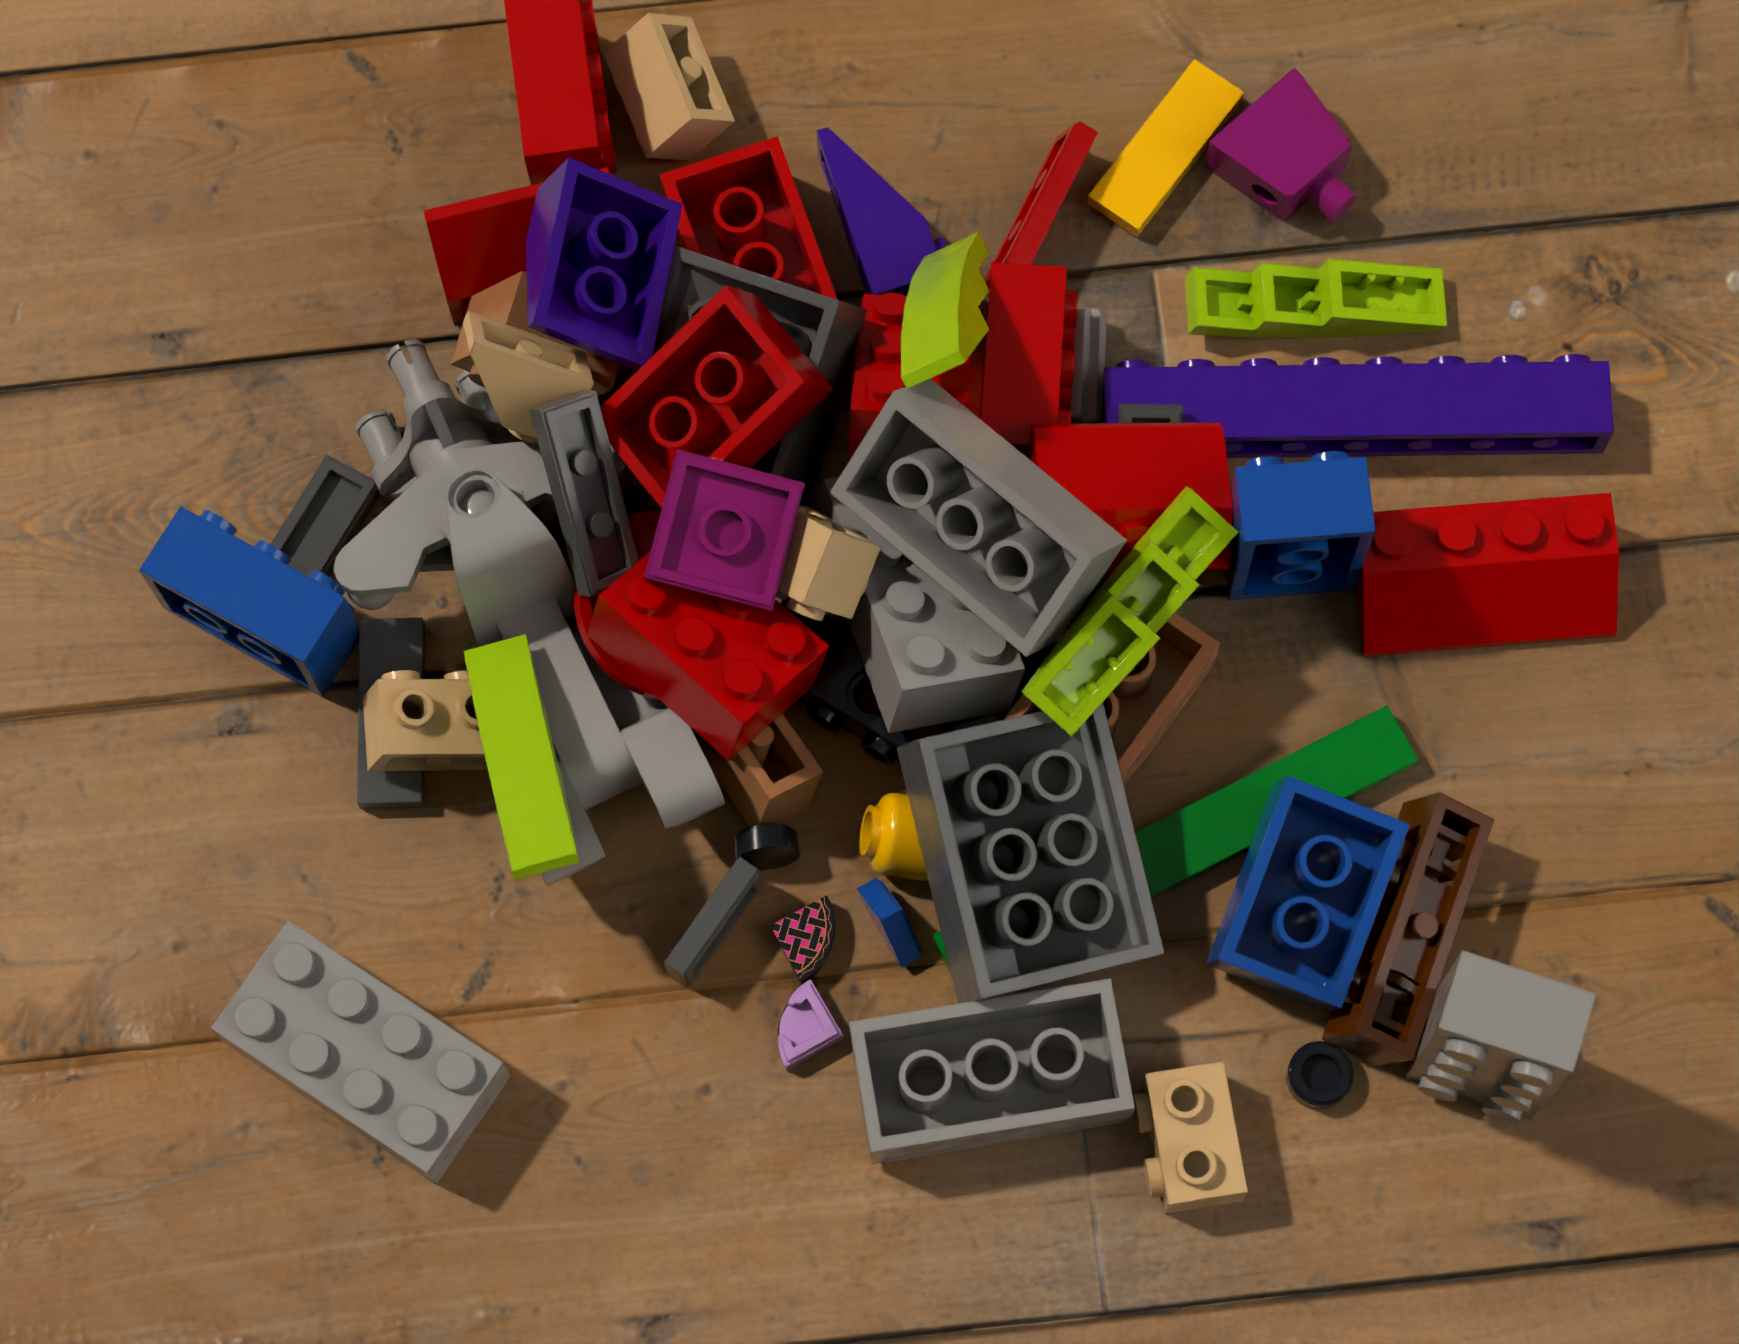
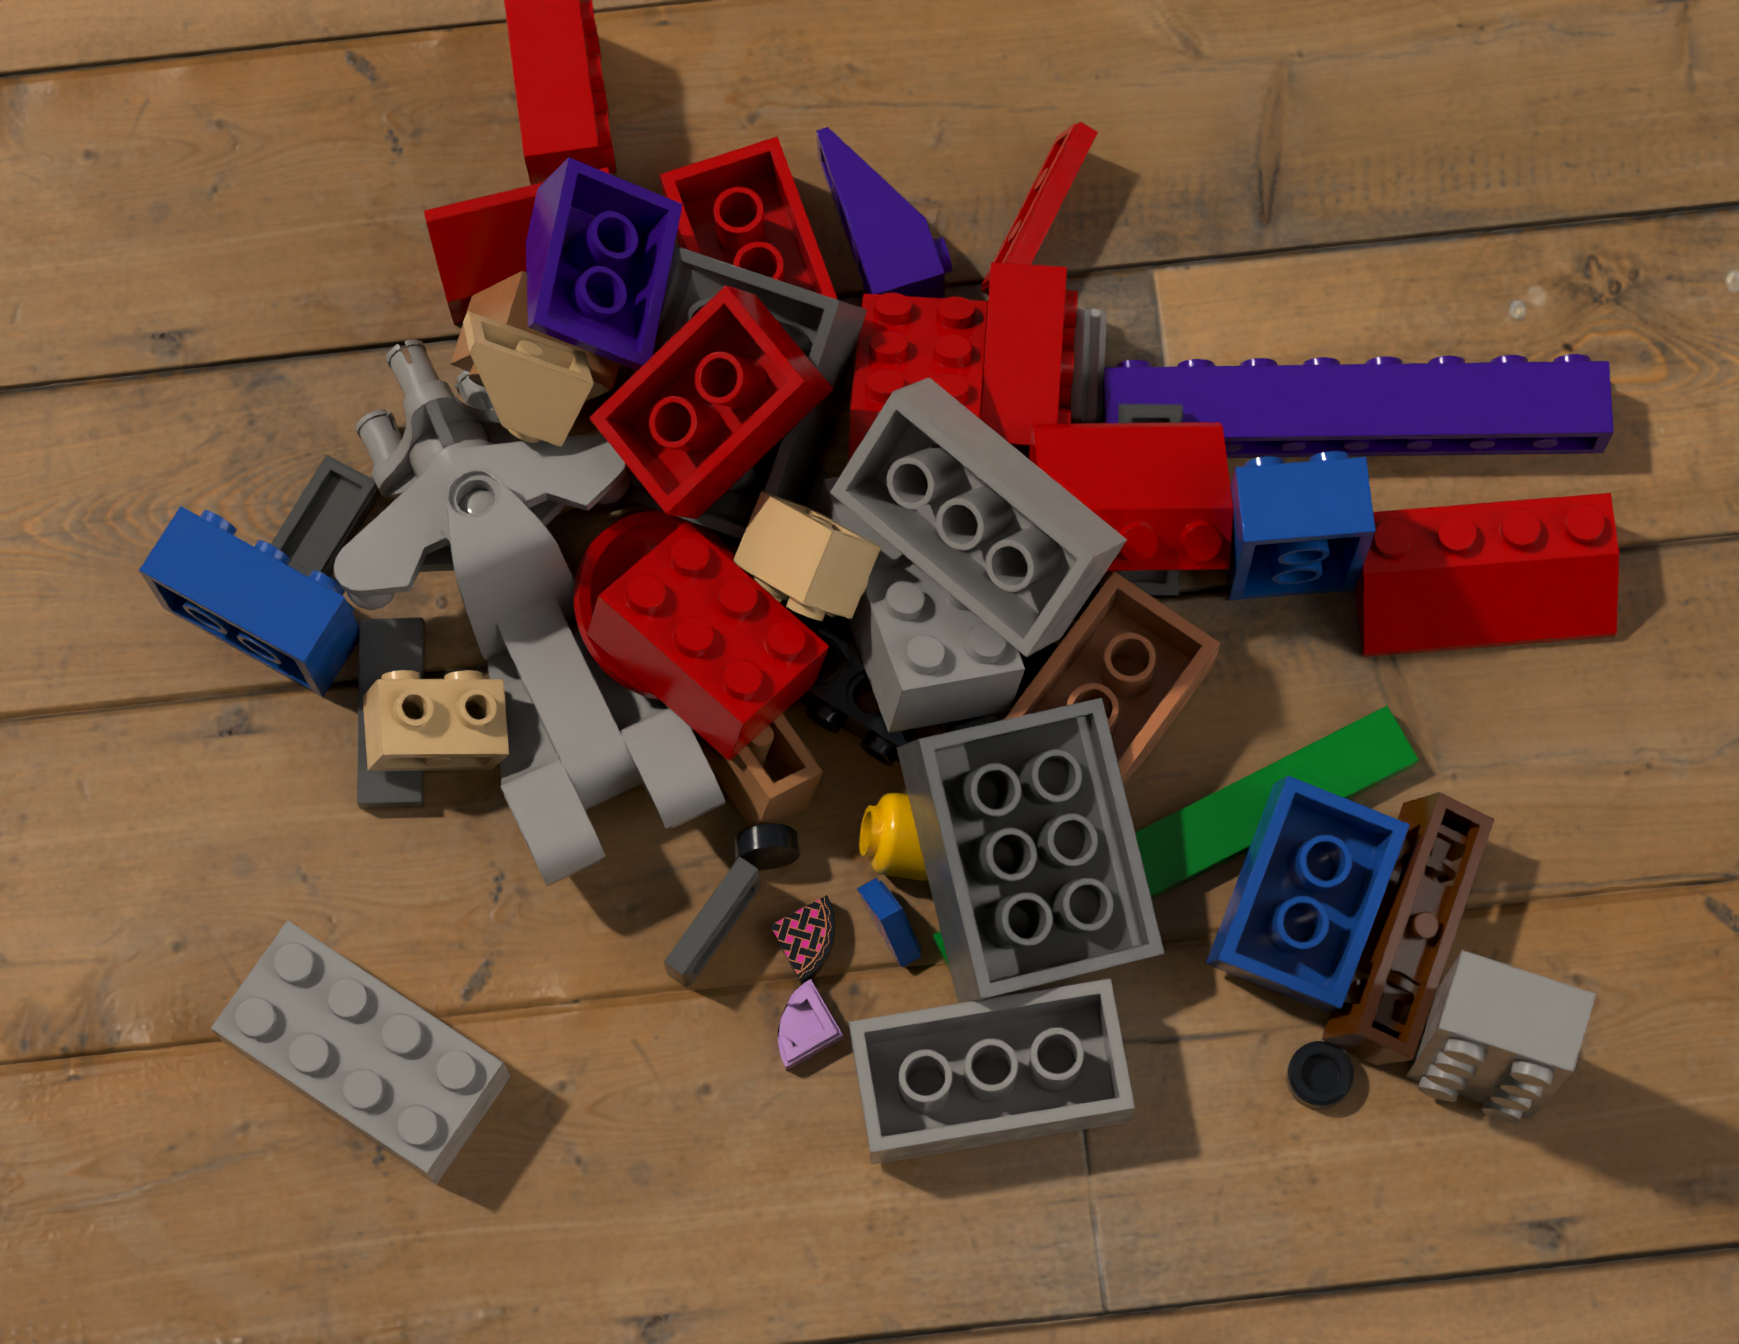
lime slope [463,634,580,880] -> none
dark grey tile [530,390,640,597] -> none
tan brick [603,13,735,160] -> none
magenta tile [644,449,805,611] -> none
lime slope [901,231,990,389] -> none
lime slope [1021,486,1238,736] -> none
yellow tile [1087,59,1244,237] -> none
tan brick [1133,1061,1248,1214] -> none
lime slope [1185,259,1447,338] -> none
magenta torso [1205,68,1357,223] -> none

